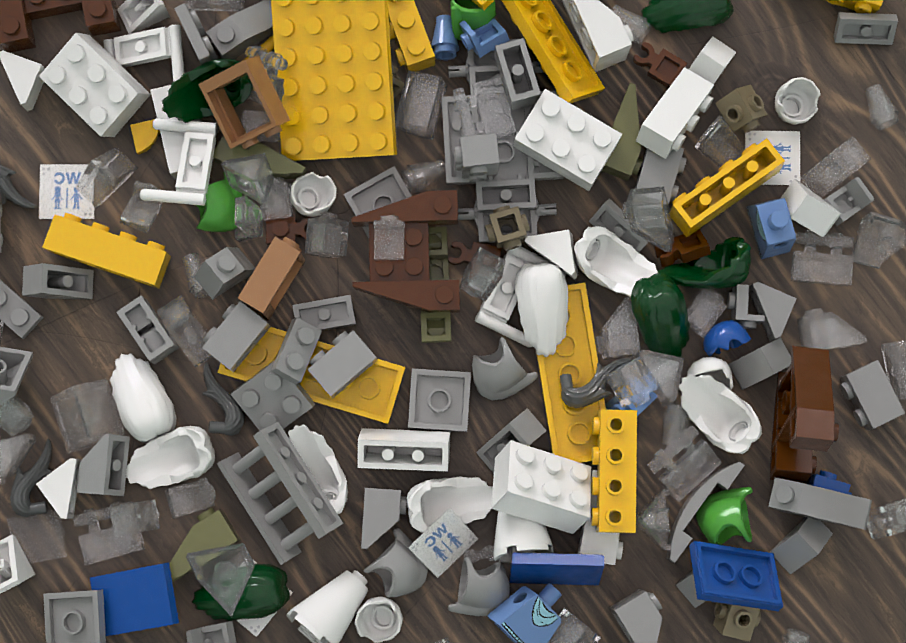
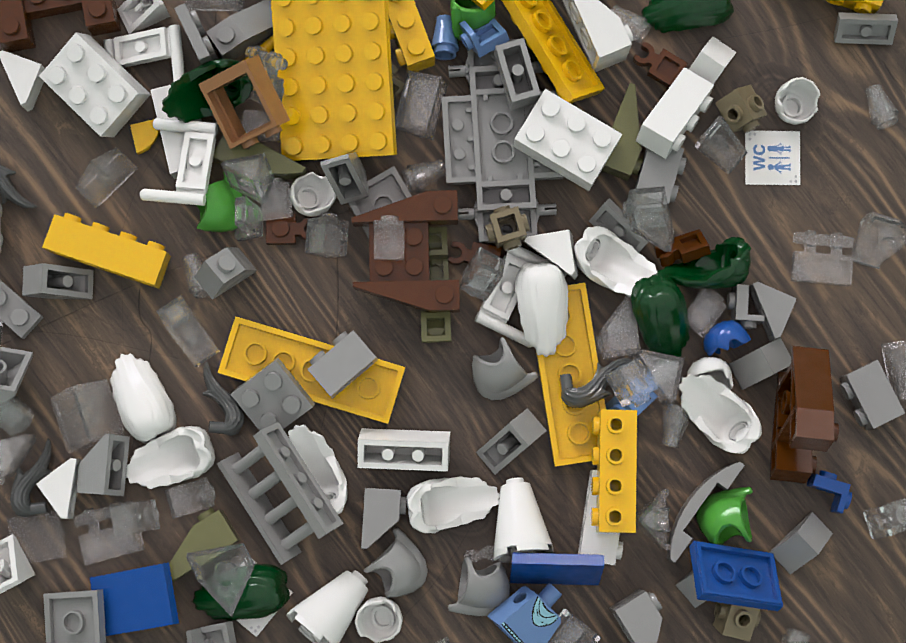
clear sticker [39,164,95,219] -> none
light grey brick [116,295,179,364] -> none
clear bracket [120,181,162,234] -> none
light grey brick [202,301,271,373] -> none
medium nougat window [238,237,305,320] -> none
light grey plate [271,317,322,384] -> none
light grey plate [292,295,356,331] -> none
light grey plate [408,368,471,432] -> none
clear sticker [408,508,478,578] -> none
clear plate [452,76,516,140] -> none
light grey brick [454,133,500,182] -> none
white brick [491,440,591,534] -> none
clear plate [647,425,722,502] -> none
yellow brick [669,138,785,237] -> none
medium blue torso [746,198,796,260] -> none
light grey slope [768,477,872,530] -> none
white slope [781,179,842,237] -> none
clear slope [797,308,868,350] -> none
clear slope [800,136,871,198] -> none
light grey bracket [824,177,874,226] -> none
none -> light grey slope [320,152,369,205]

